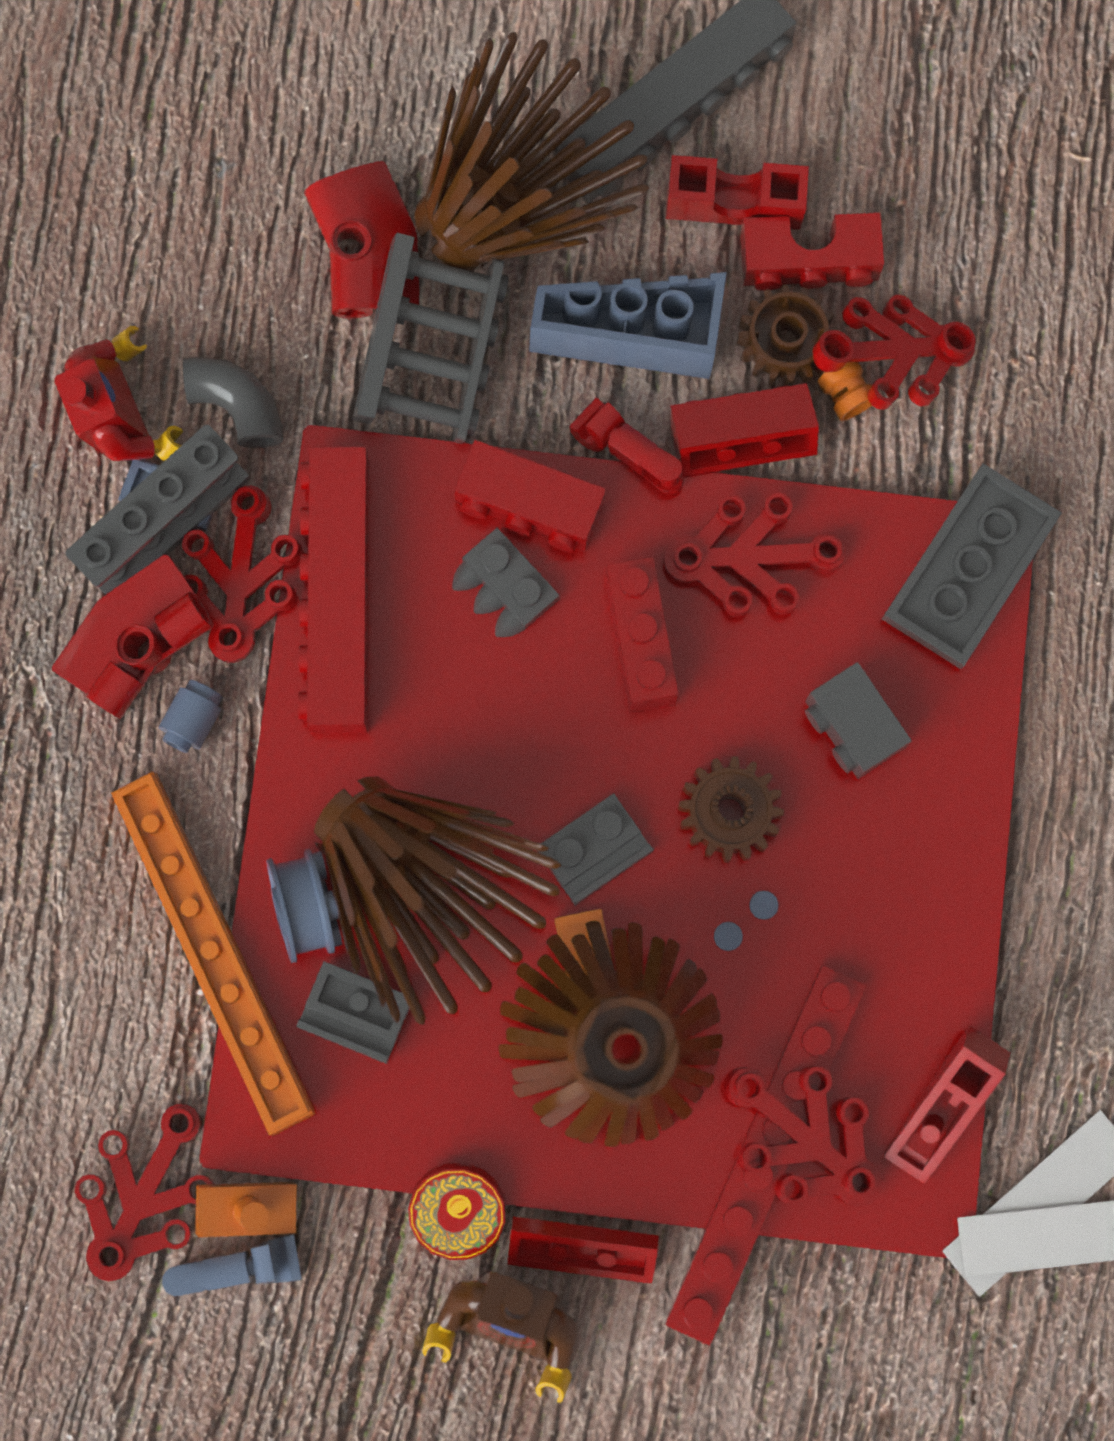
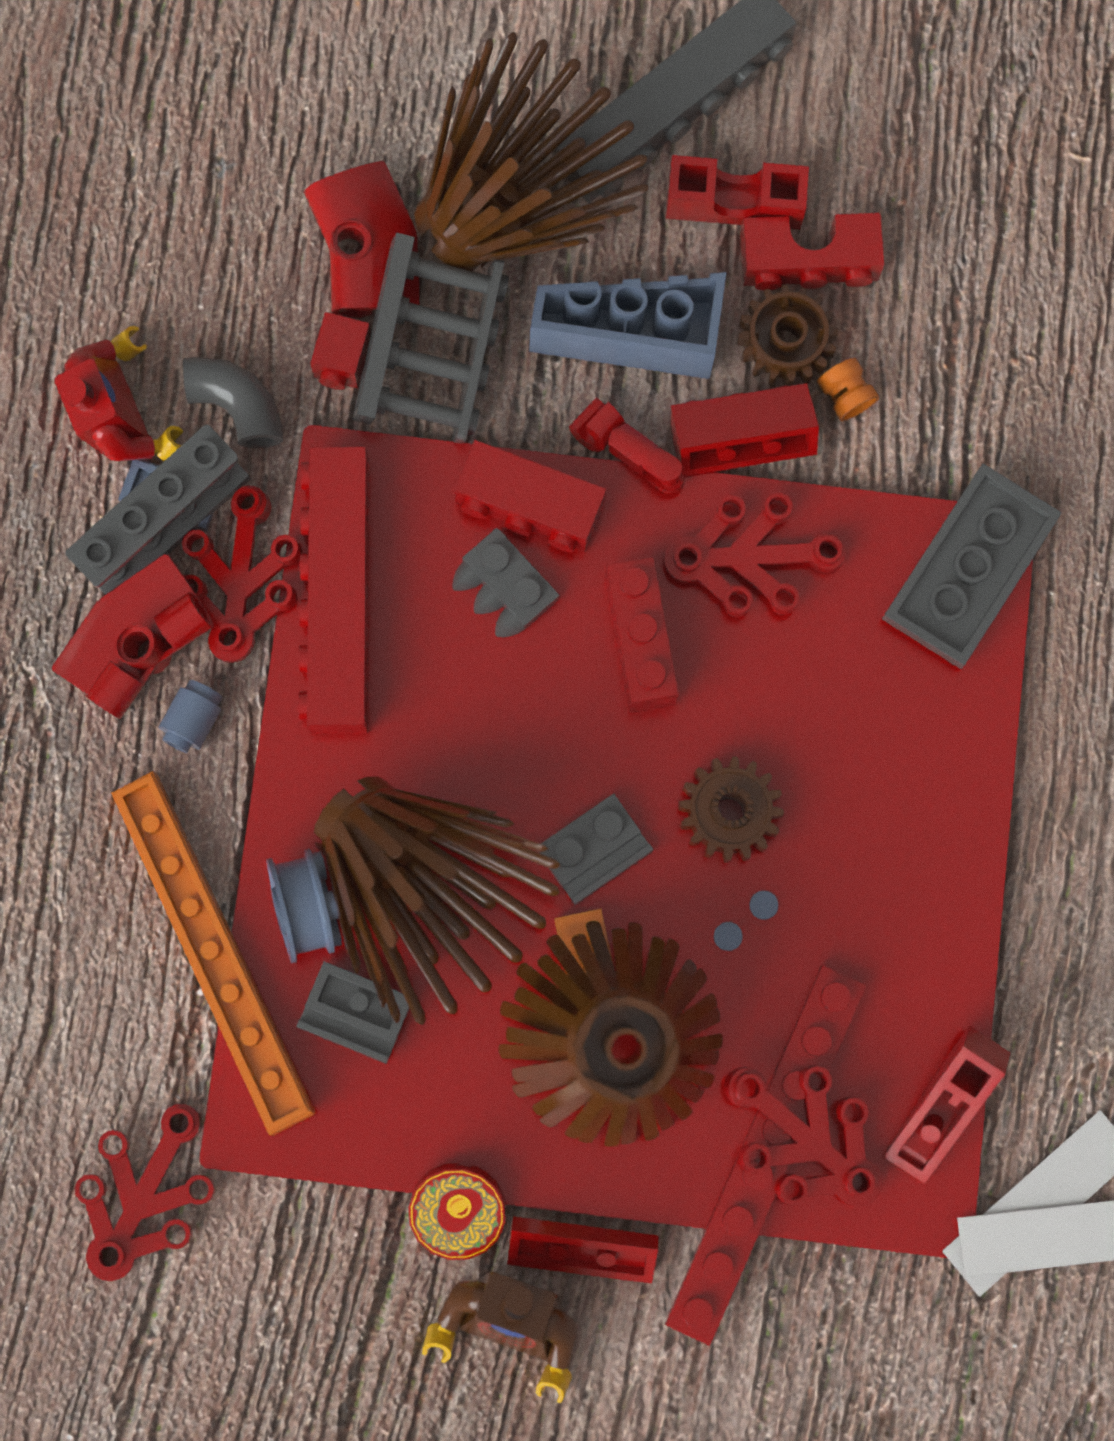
sand blue piece [162,1234,302,1296] -> none
orange tile [195,1182,297,1237] -> none
dark grey brick [805,662,912,779] -> none
red plant [813,294,976,410] -> none
none -> red brick [310,312,371,390]

